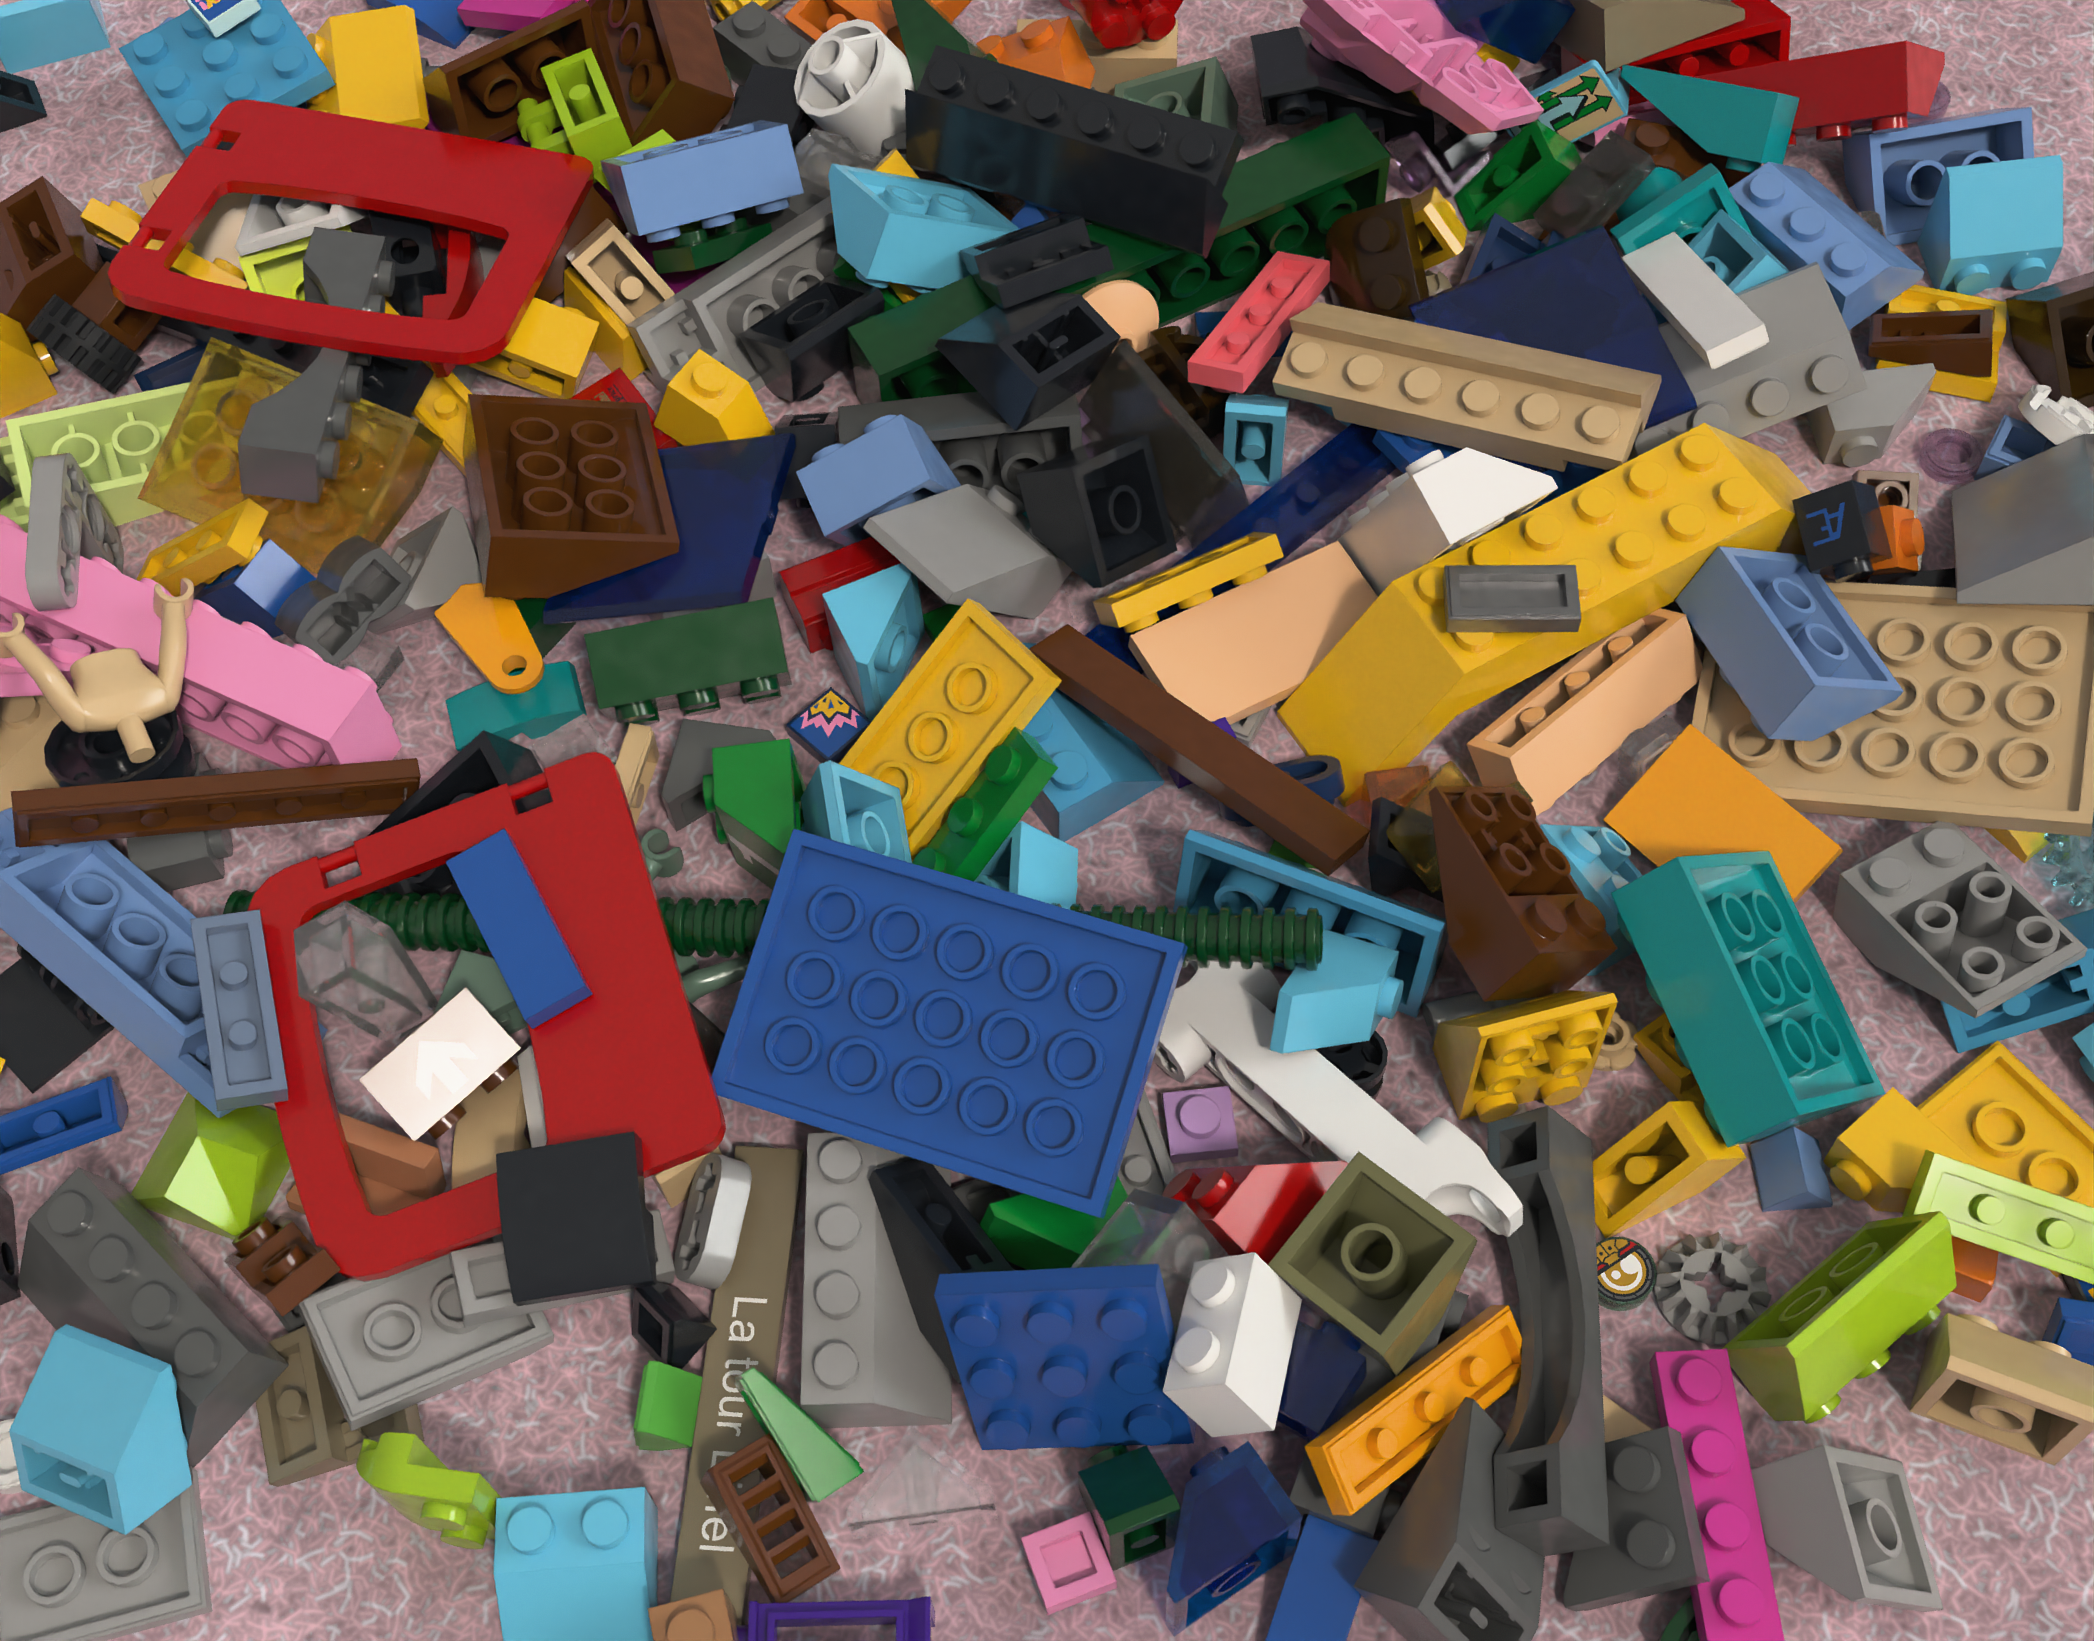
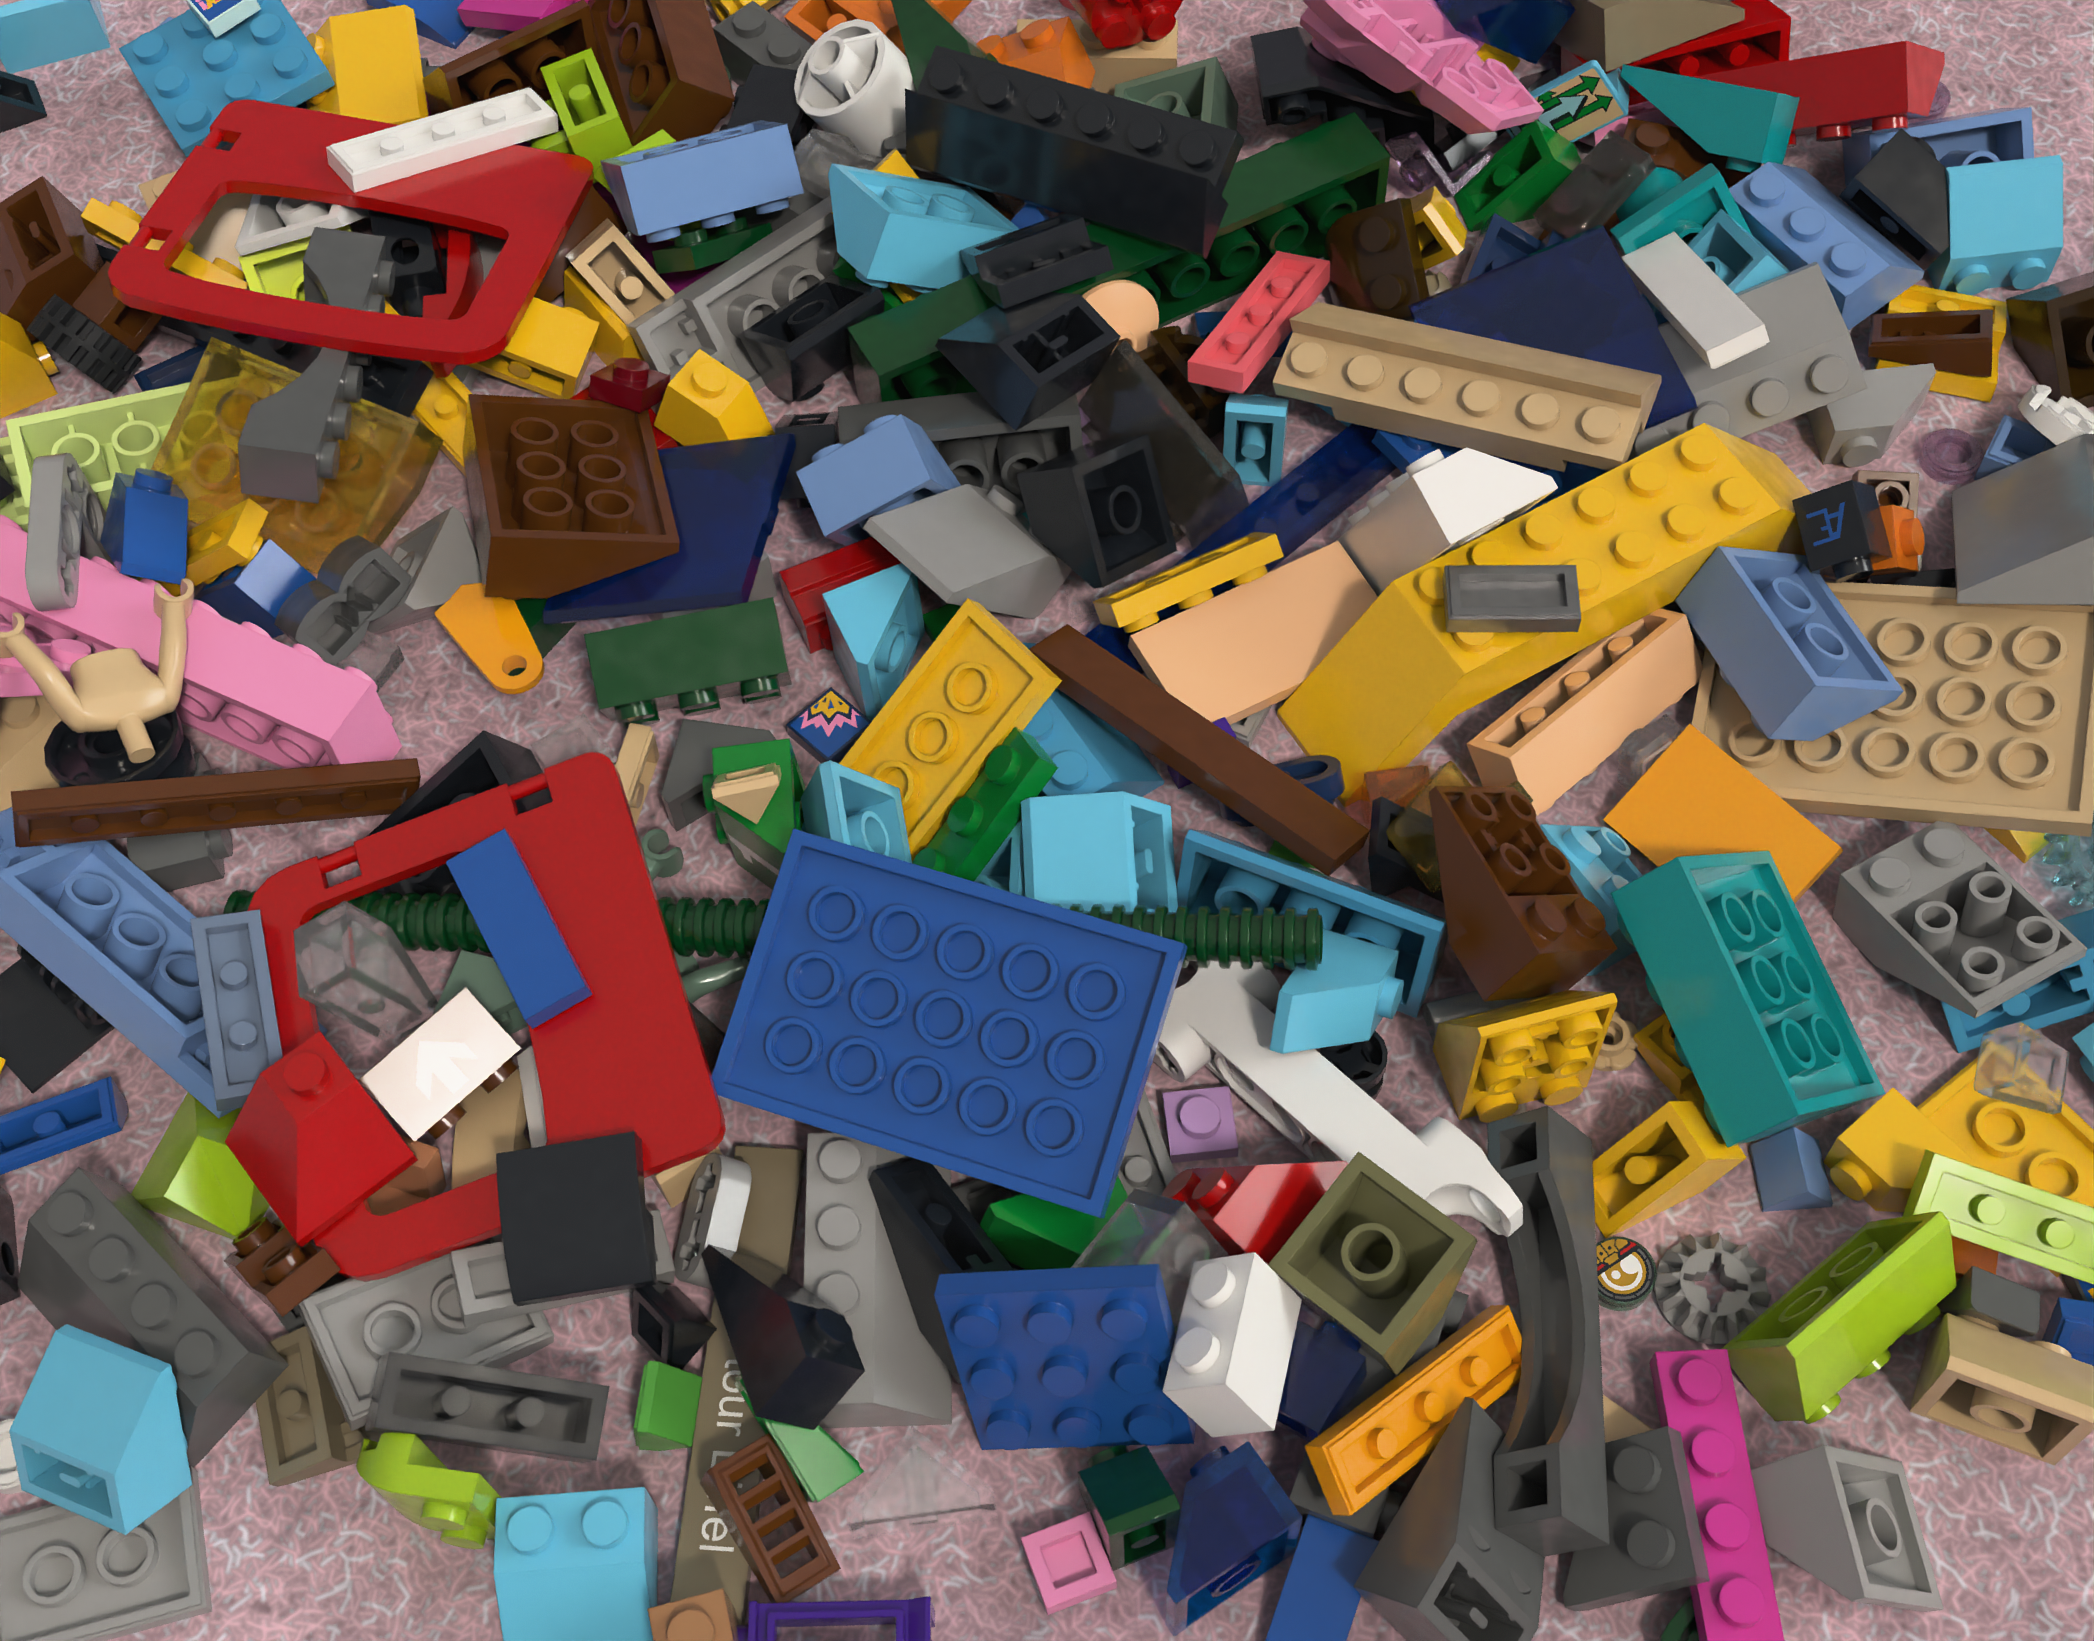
teal slope [446,661,587,752] -> none
none -> blue slope [100,468,188,585]
none -> red slope [225,1030,418,1247]
none -> white tile [326,87,559,193]
none -> black brick [365,1351,610,1463]
none -> dark red plate [588,357,670,413]
none -> black slope [701,1244,865,1430]
none -> tan slope [711,763,782,824]
none -> medium azure slope [1021,791,1178,912]
none -> black slope [1839,128,1949,271]
none -> dark grey slope [1937,1266,2040,1337]
none -> clear slope [1974,1022,2070,1114]

